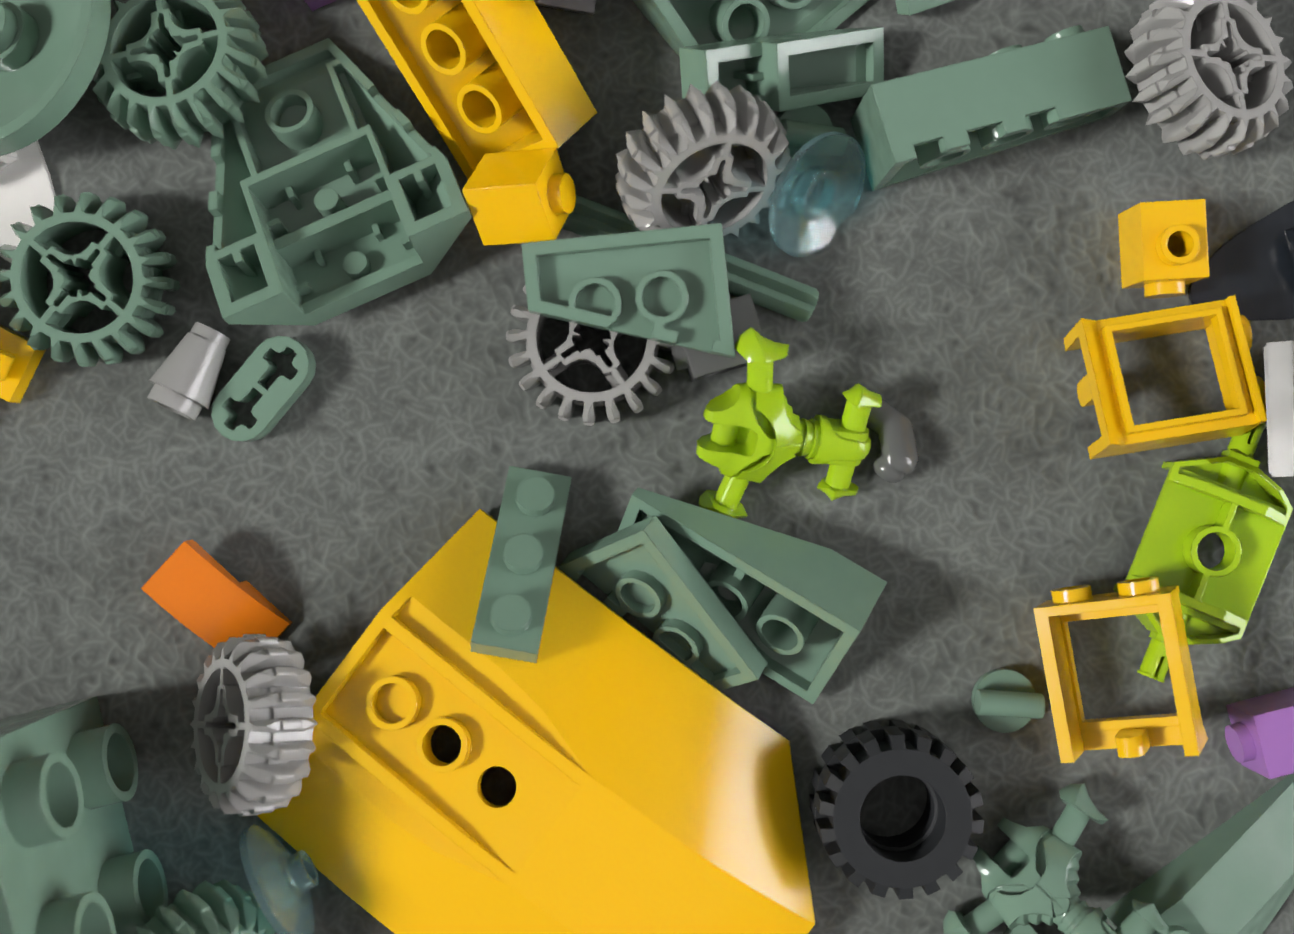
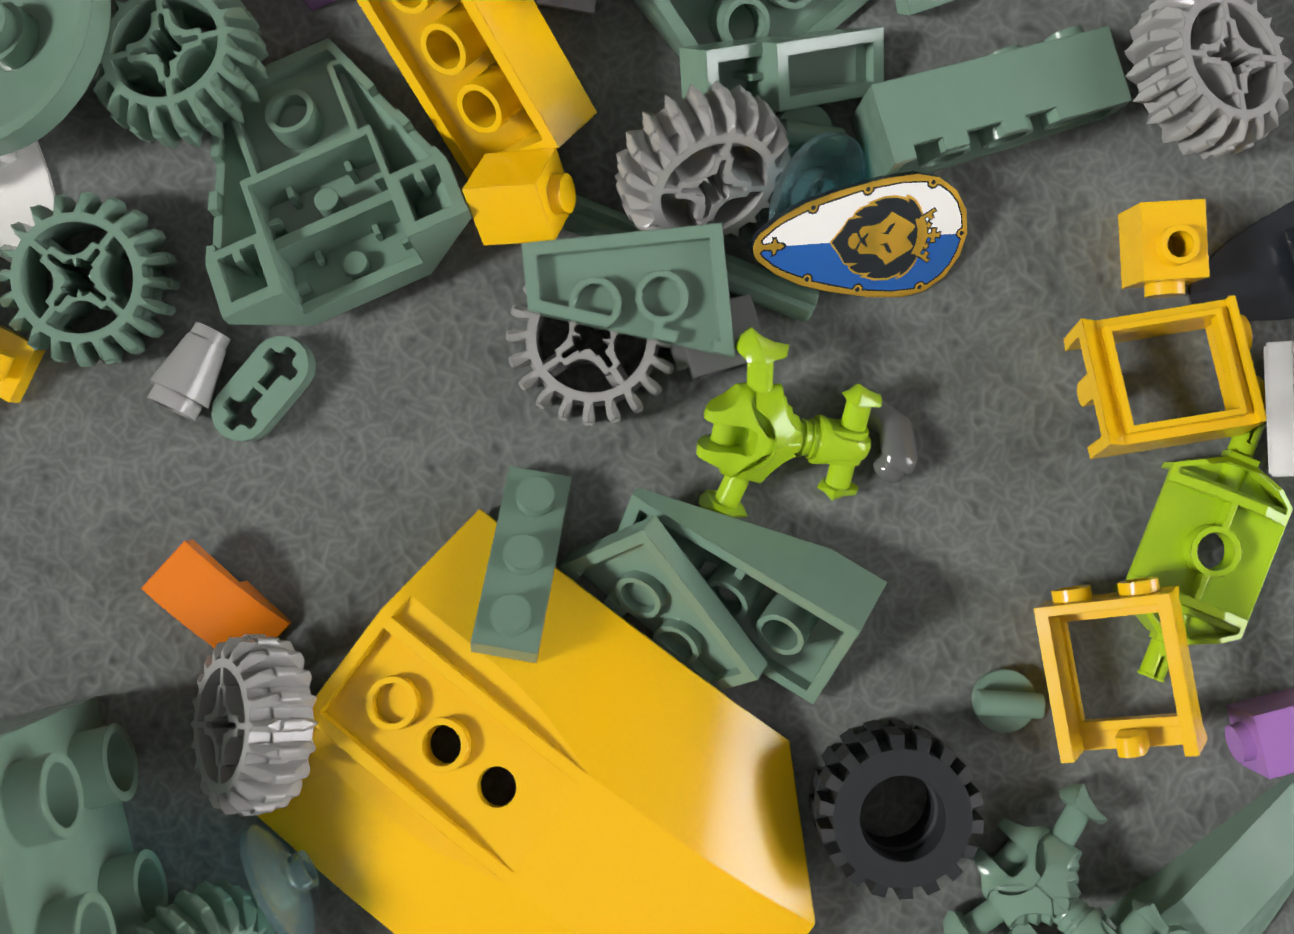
none -> shield [750,171,967,297]

